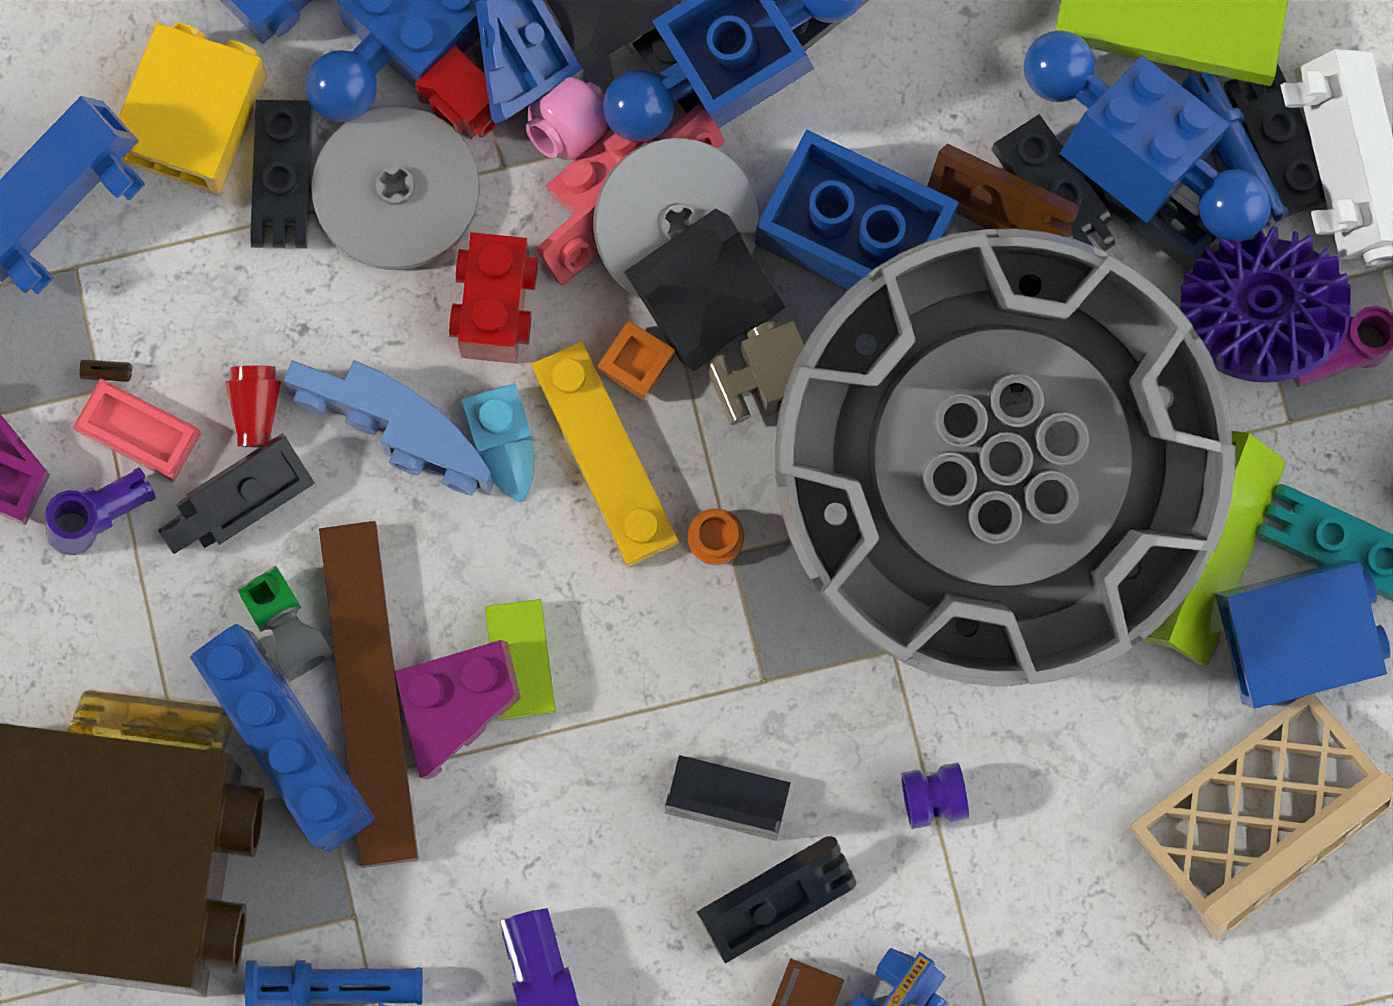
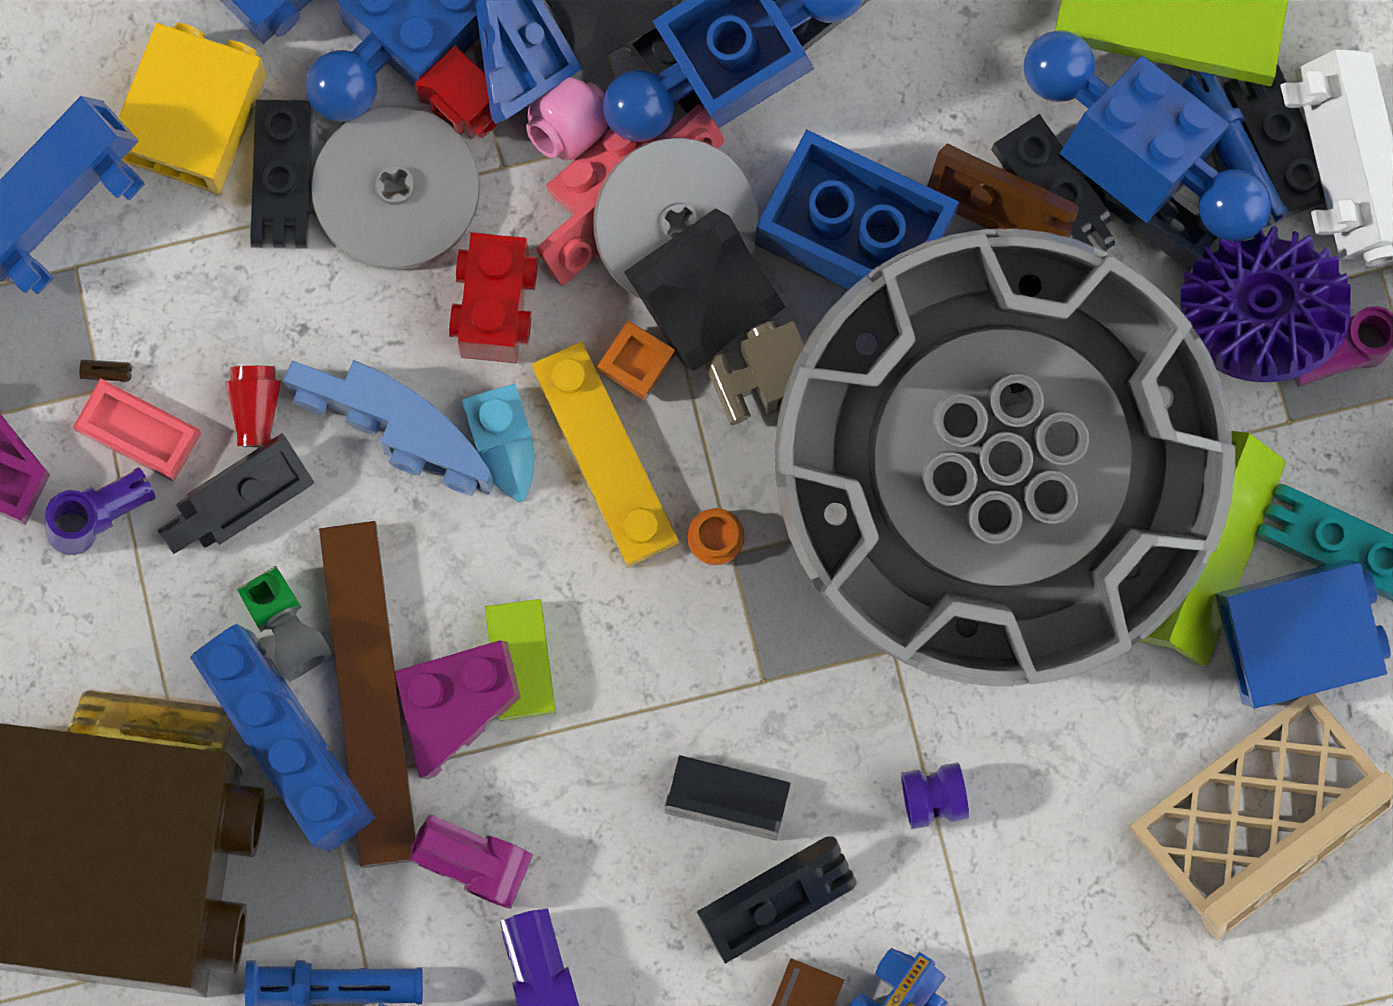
none -> magenta piece [409,814,533,909]

